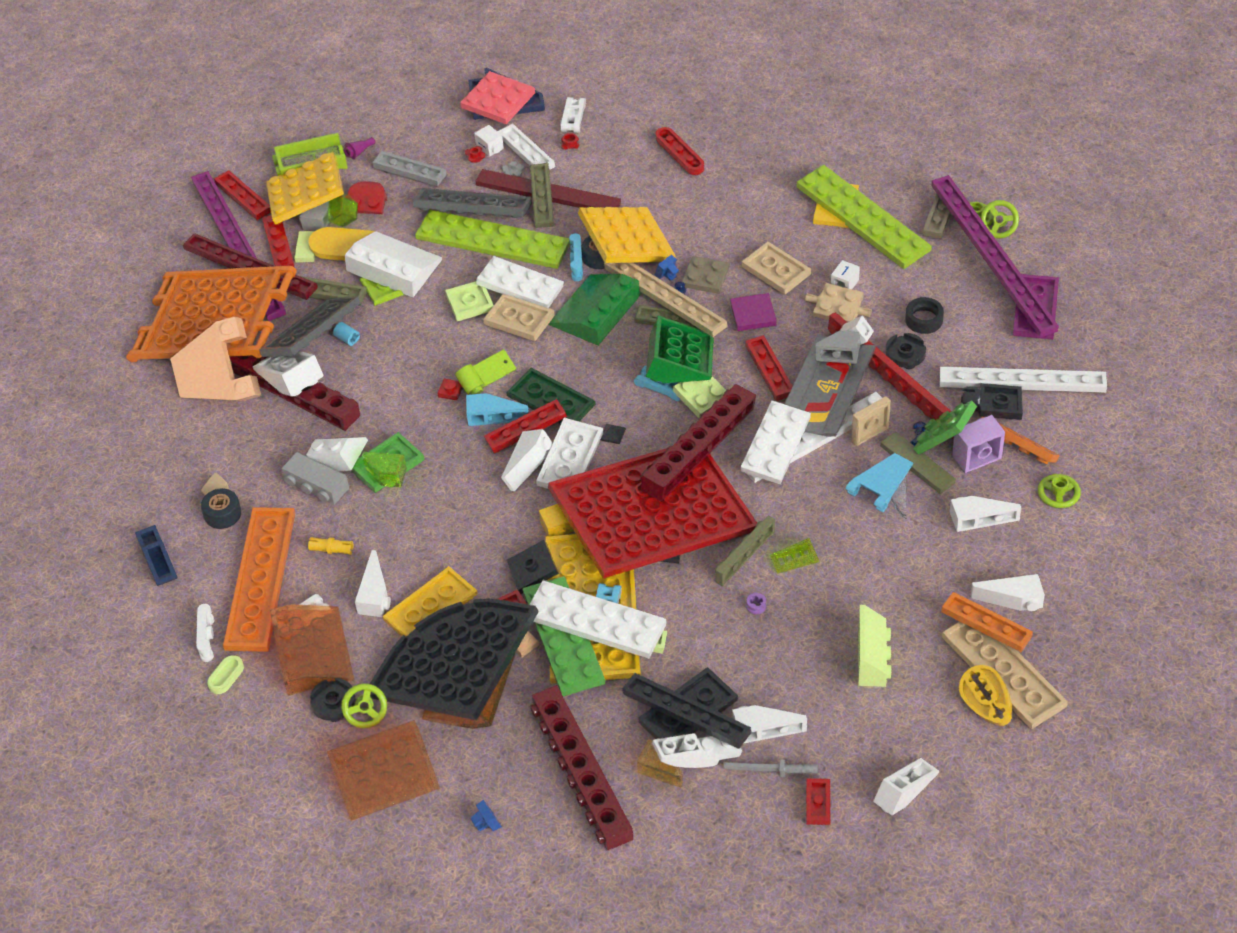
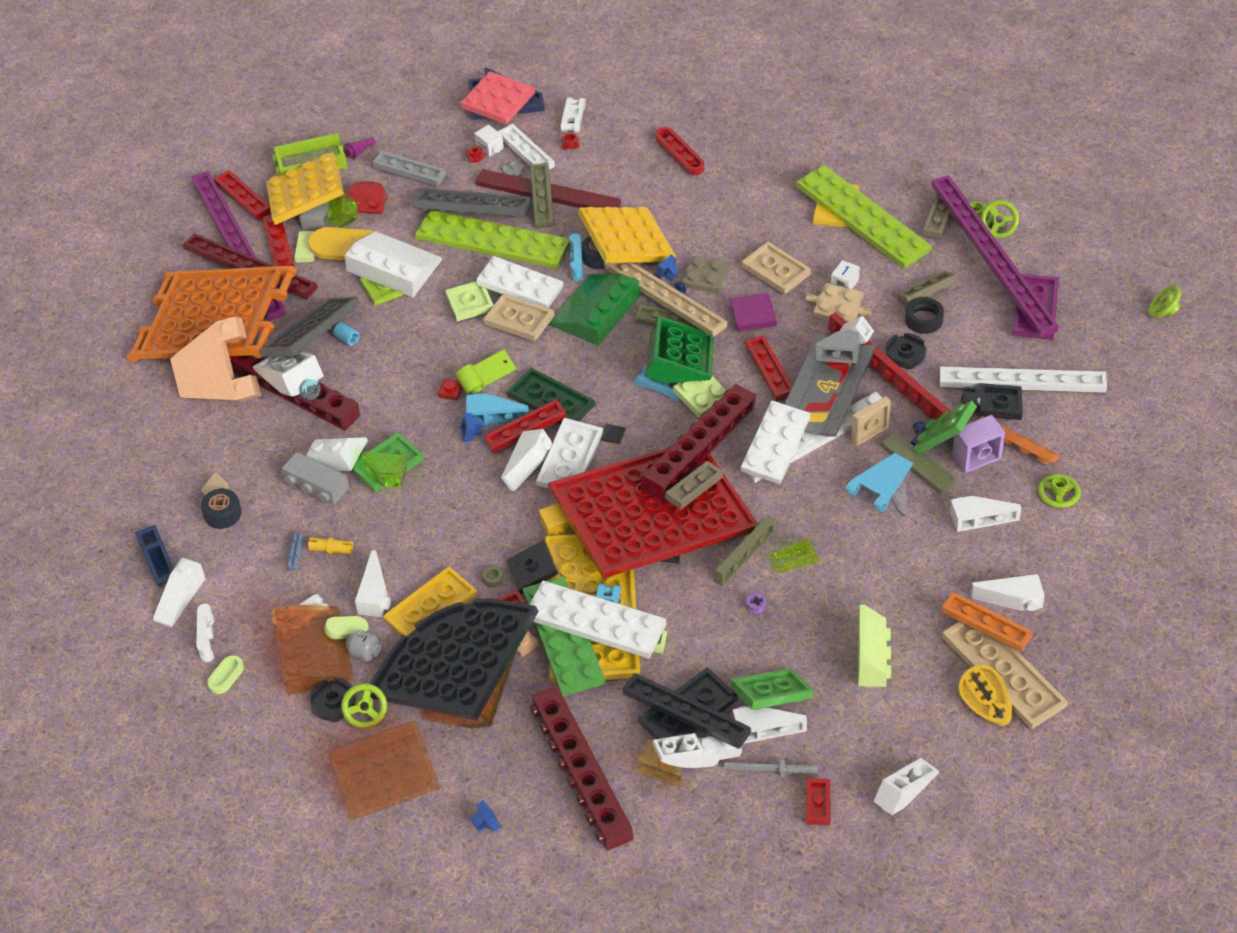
orange plate [223,507,296,652] -> none
olive plate [288,276,367,306] -> none
none -> white slope [153,558,205,627]
none -> sand blue axle [286,533,304,571]
none -> clear light blue tile [299,379,321,400]
none -> yellowish green tile [324,616,368,639]
none -> light grey head [346,630,381,662]
none -> blue tile [460,413,484,442]
none -> olive tile [482,566,504,587]
none -> dark tan plate [665,461,723,510]
none -> bright green plate [730,668,814,710]
none -> dark tan plate [897,271,957,305]
none -> lime piece [1148,285,1181,318]

